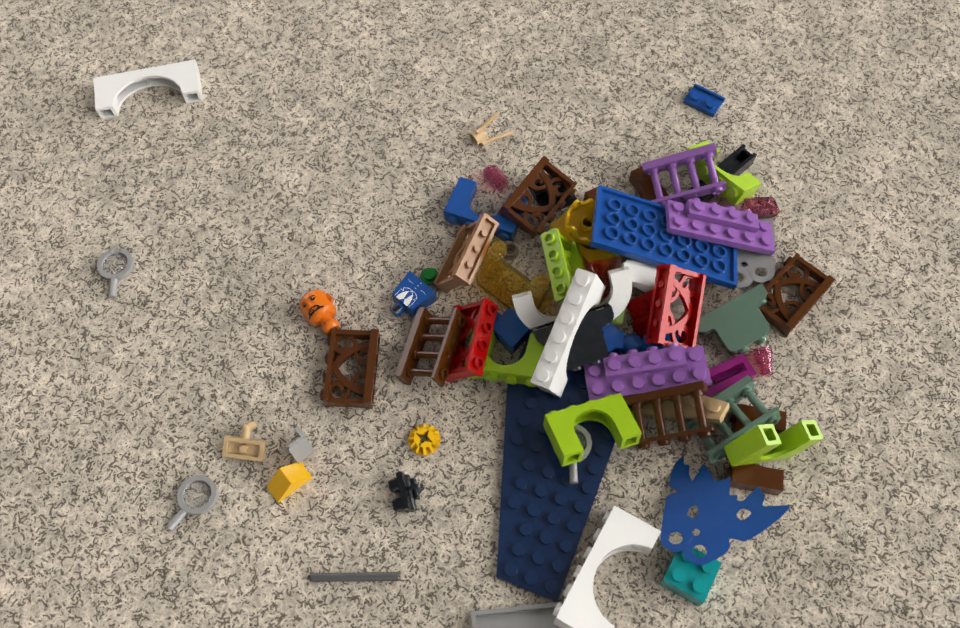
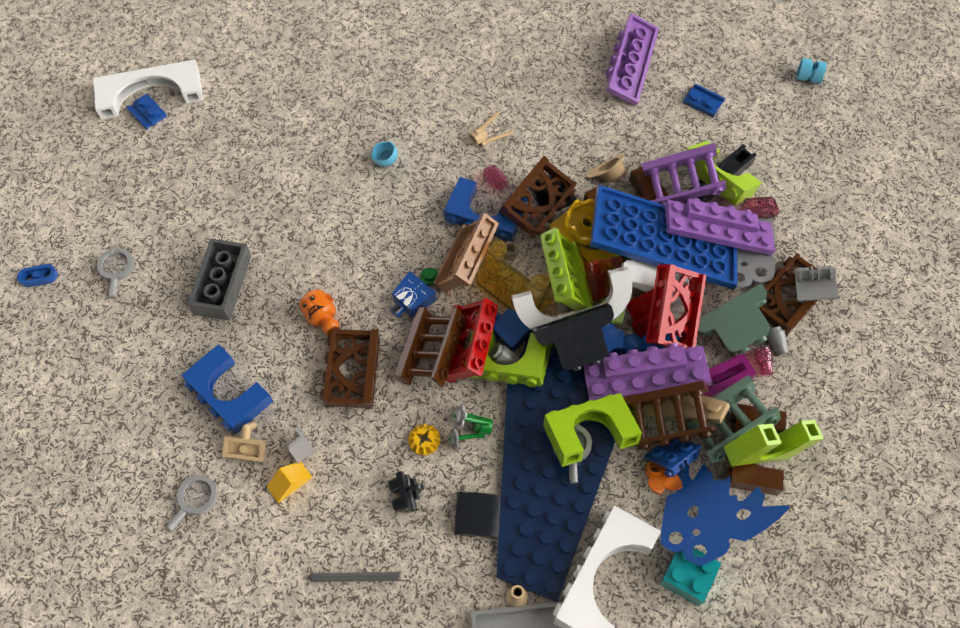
white arch [530,268,606,398] -> none
none -> blue plate [17,264,58,287]
none -> blue plate [126,93,167,130]
none -> blue arch [181,344,273,434]
none -> dark grey brick [187,238,252,320]
none -> medium azure hair [371,141,398,167]
none -> plant [448,402,493,451]
none -> black slope [454,492,501,539]
none -> light grey brick [490,344,519,365]
none -> tan cone [506,585,528,607]
none -> tan piece [586,154,627,182]
none -> medium lavender plate [605,13,659,106]
none -> blue hinge [644,440,701,478]
none -> orange plate [645,461,682,495]
none -> light grey cone [766,326,789,356]
none -> light grey hinge [794,265,839,301]
none -> medium azure wheel [796,58,827,84]

